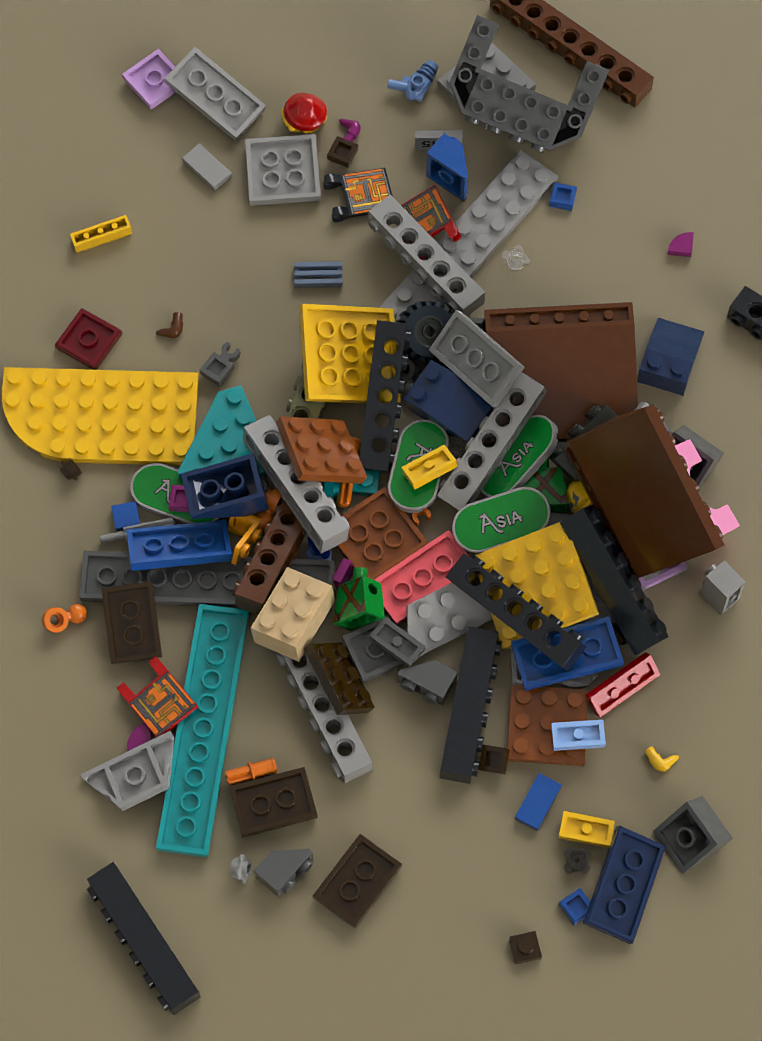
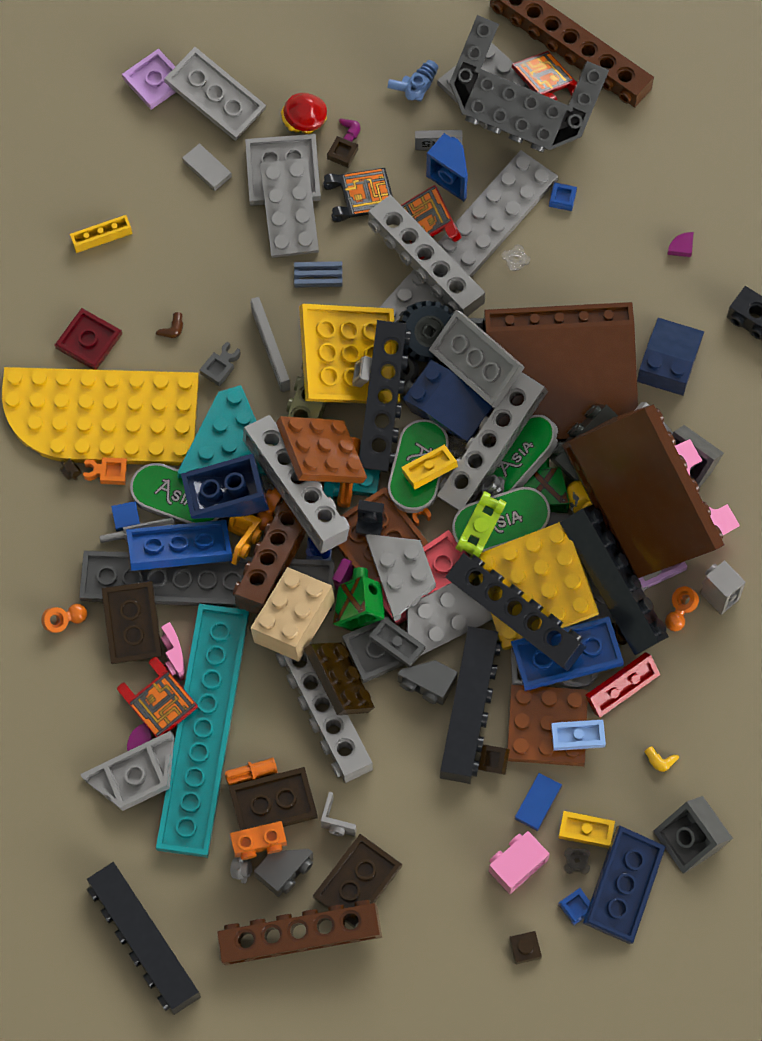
magenta tile [169,485,190,513] -> none
none -> orange plate [83,457,128,485]
none -> bright pink slope [160,622,185,681]
none -> reddish brown brick [217,900,382,965]
none -> orange plate [230,821,287,860]
none -> light grey tile [250,297,290,392]
none -> light grey plate [260,158,319,258]
none -> light grey bracket [321,792,357,836]
none -> light grey tile [352,356,372,388]
none -> black bracket [356,500,384,536]
none -> light grey wing [366,534,436,621]
none -> lime plate [455,491,507,558]
none -> dark grey plate [481,475,505,497]
none -> bright pink brick [489,831,550,894]
none -> flag [511,51,577,100]
none -> orange plate [665,586,699,632]

